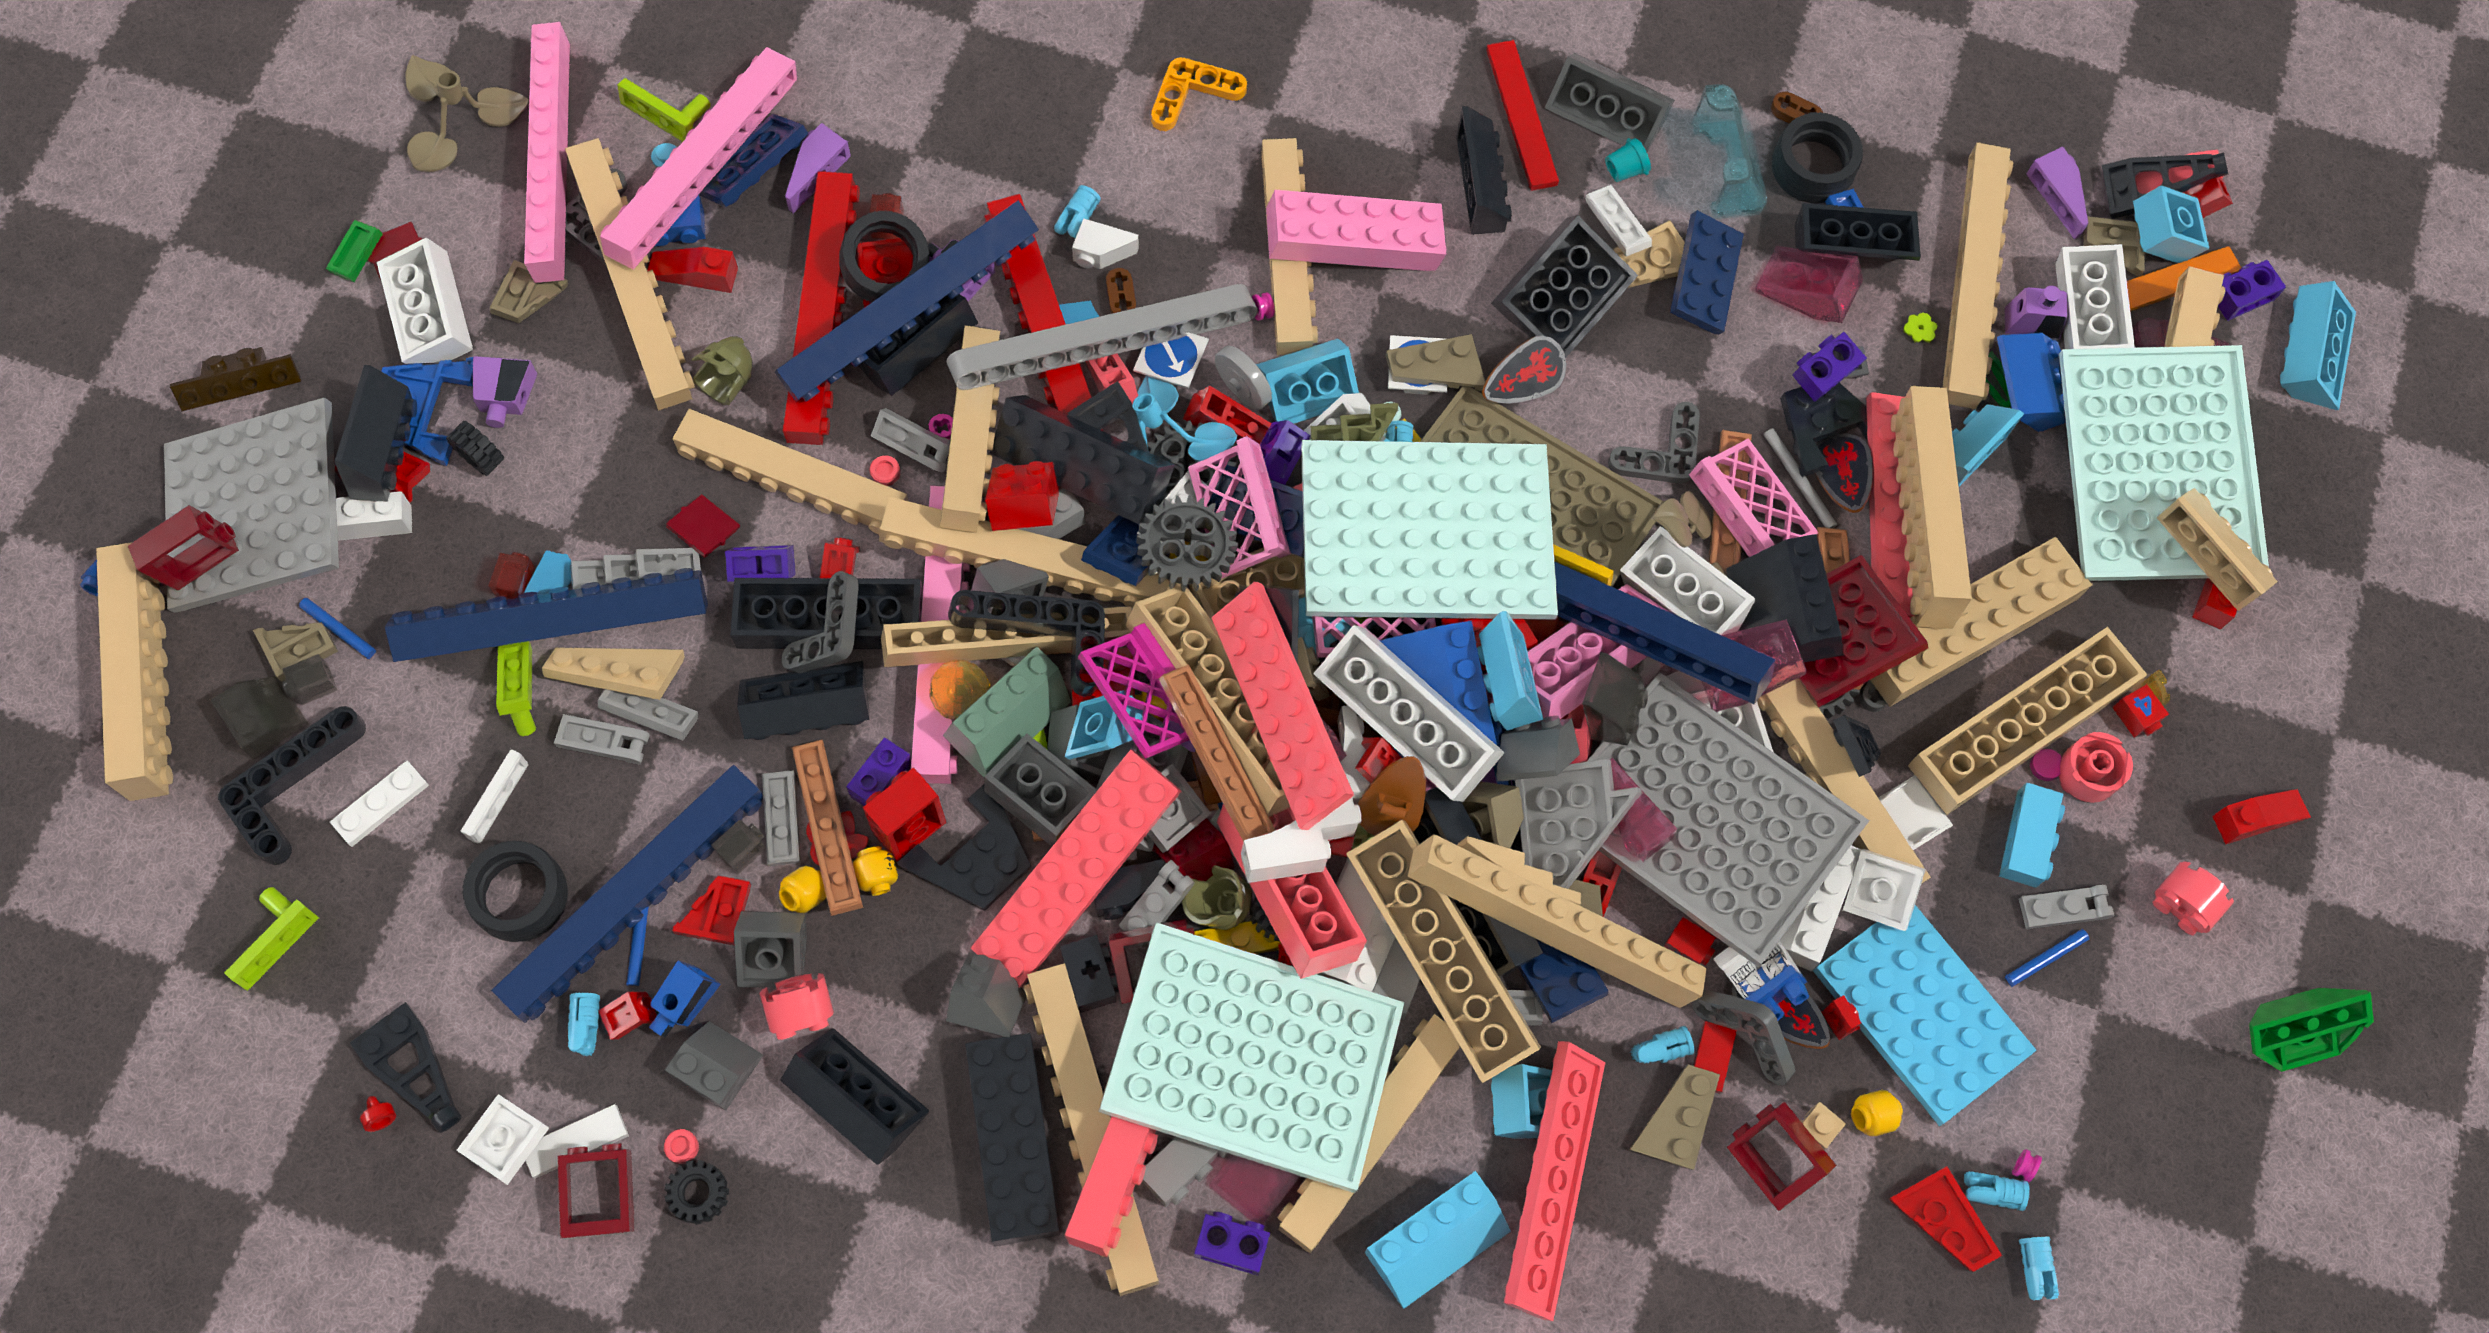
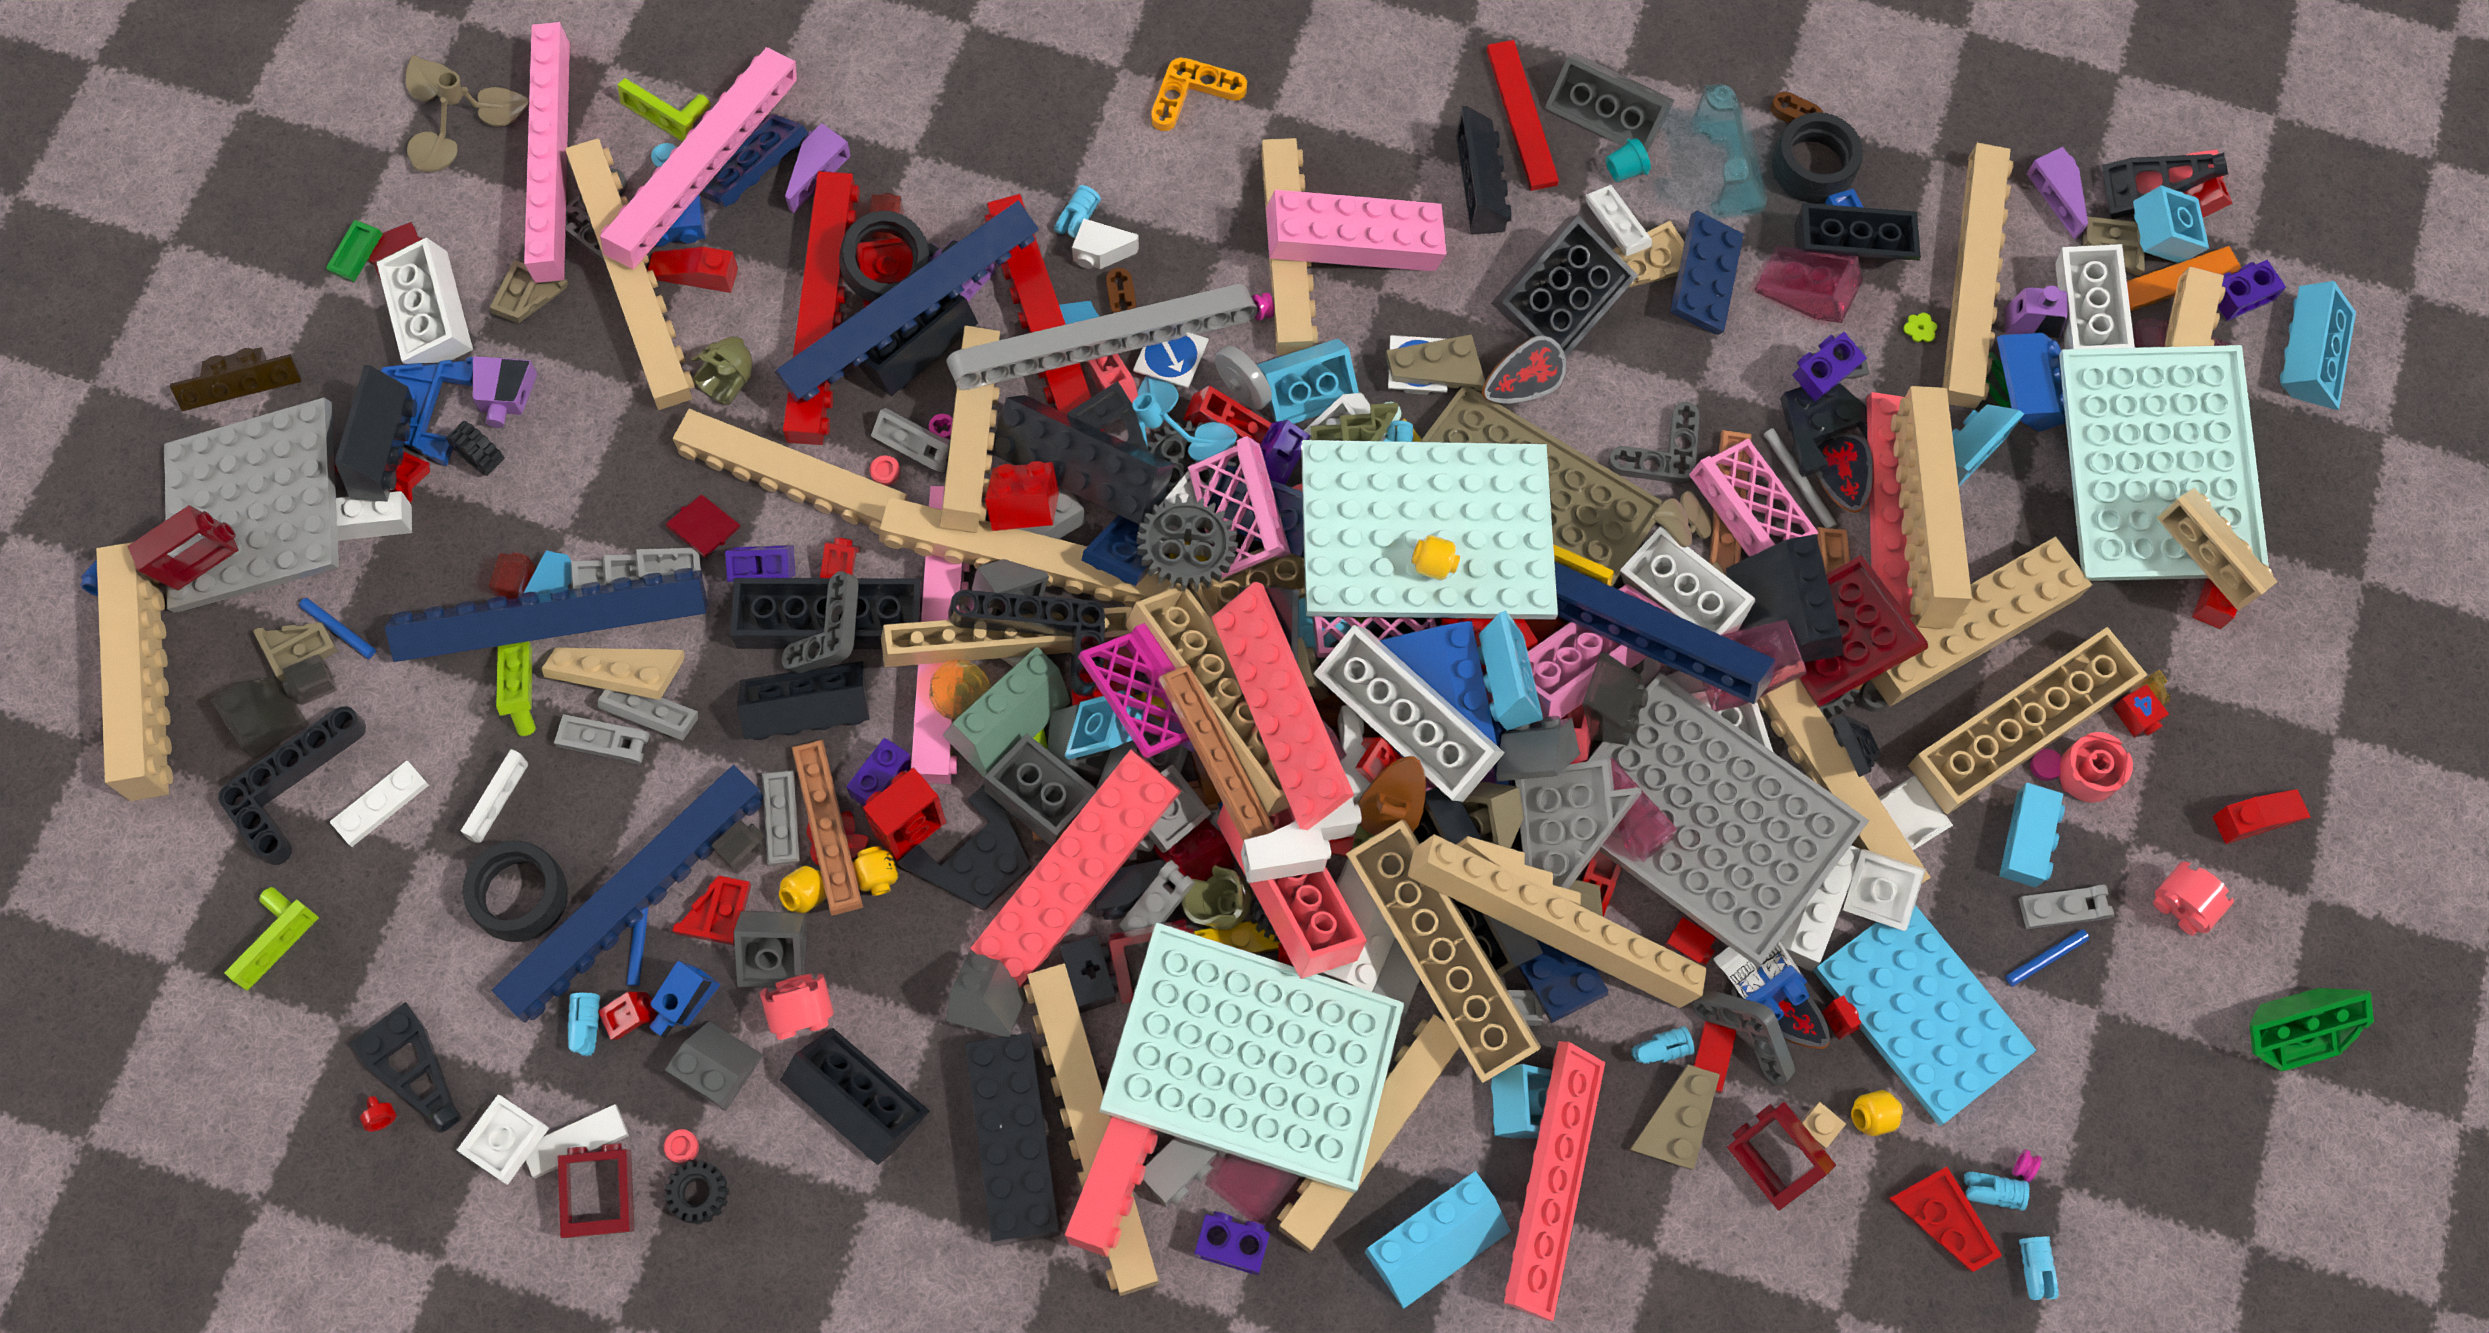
none -> yellow head [1411,535,1460,581]

